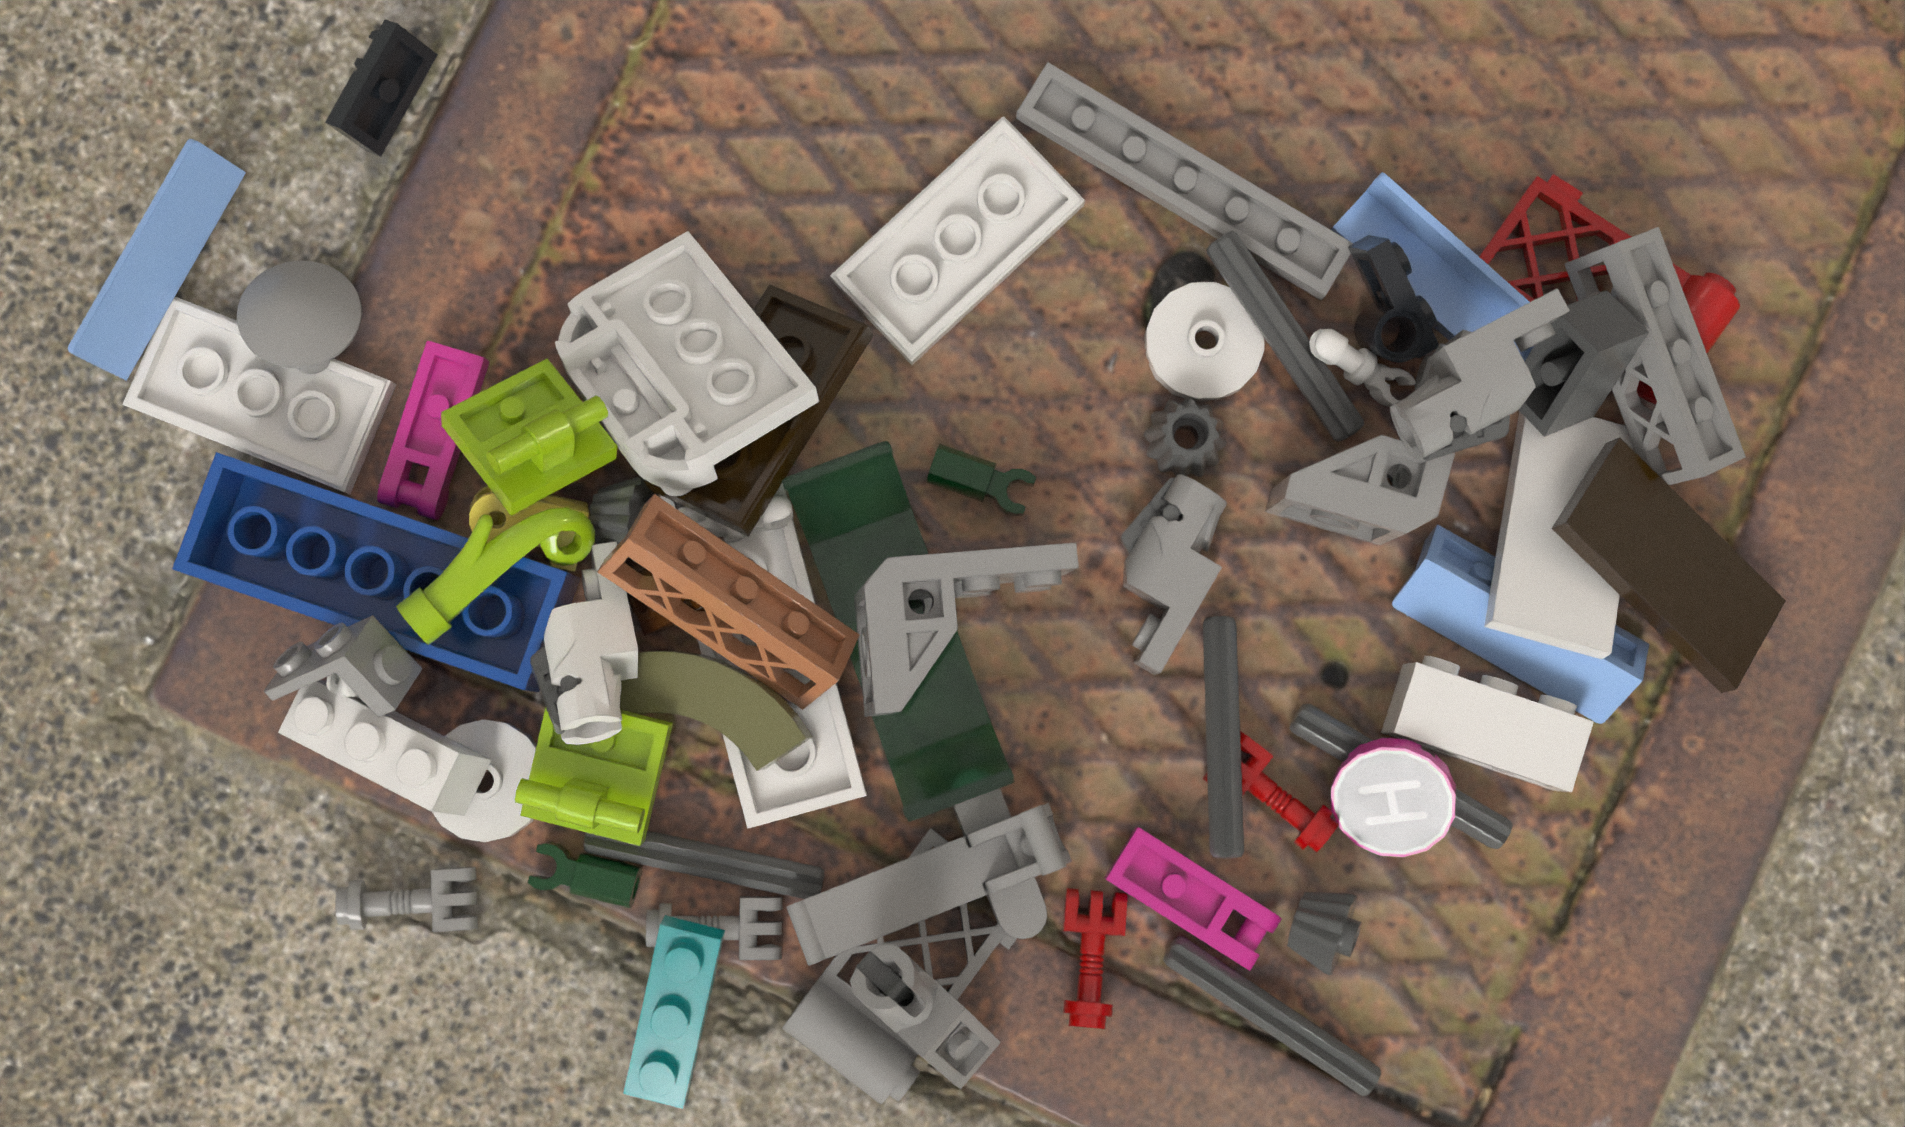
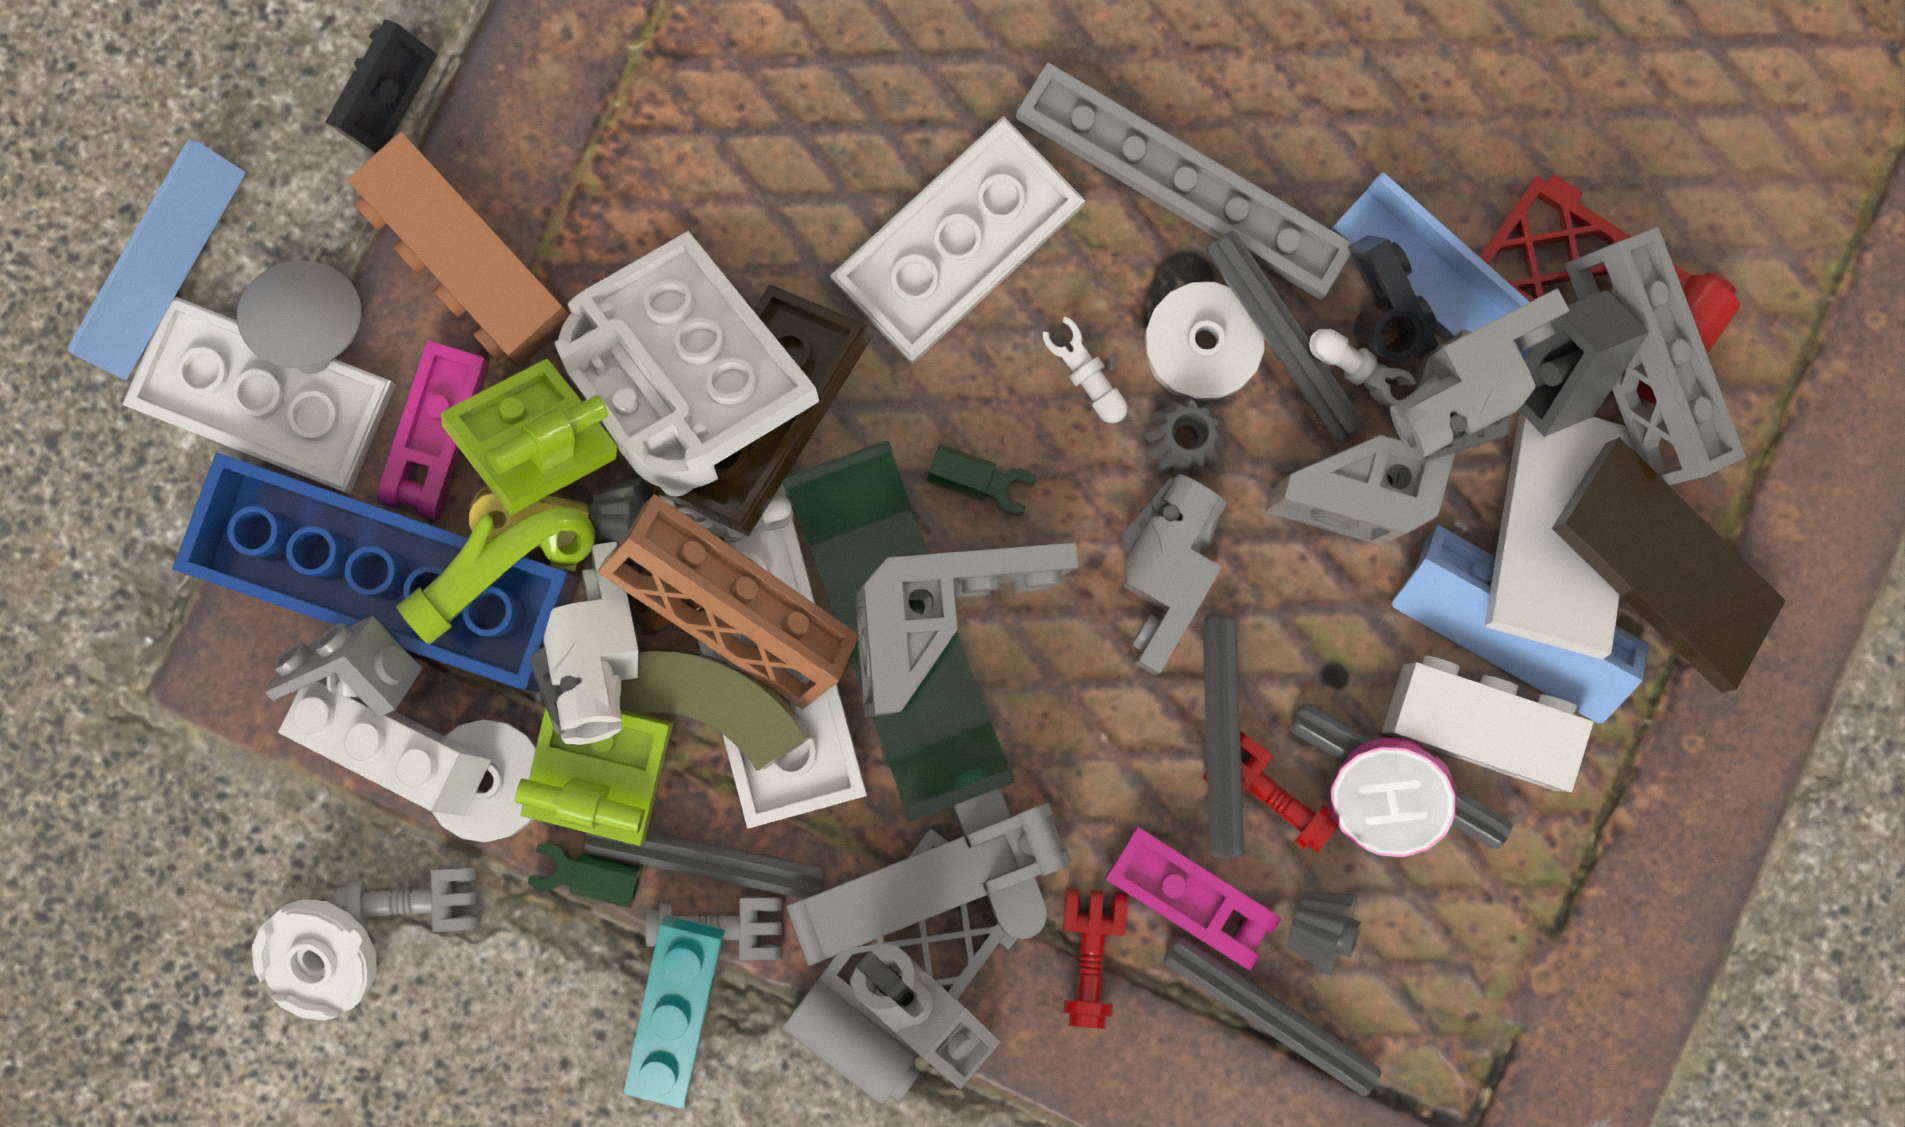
none -> white plate [252,899,377,1021]
none -> nougat brick [346,132,570,367]
none -> white piece [1043,317,1128,423]

